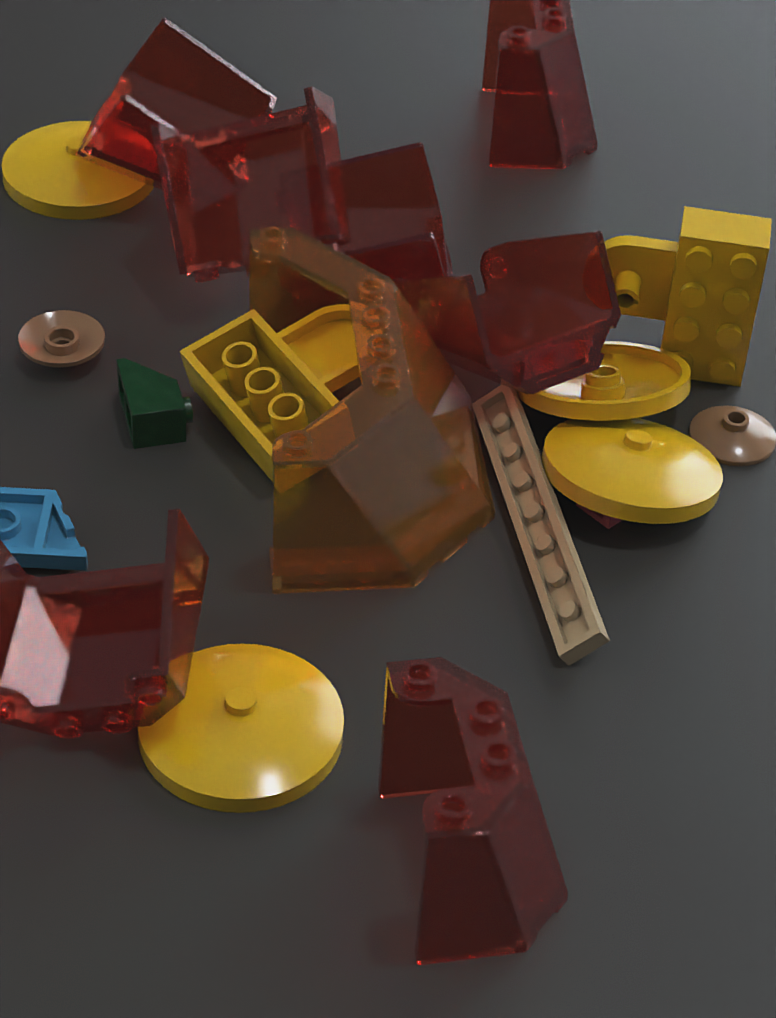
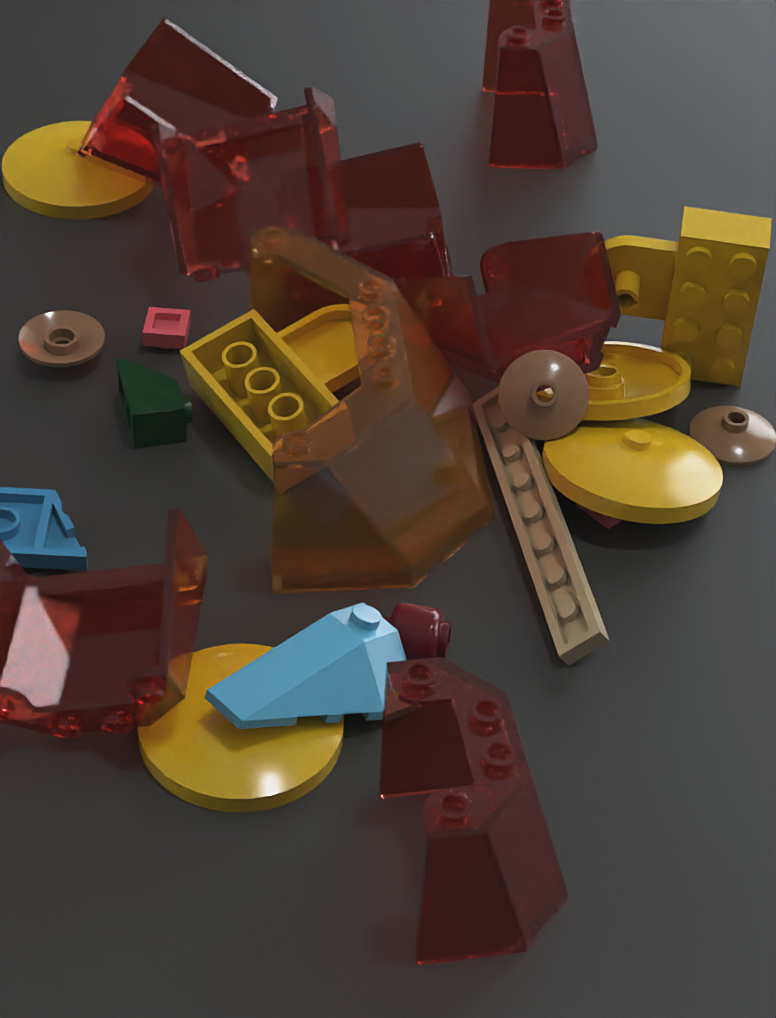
none -> coral plate [142,307,191,349]
none -> medium azure wedge [205,602,417,729]
none -> dark red head [382,602,452,670]
none -> medium nougat dish [498,350,589,441]

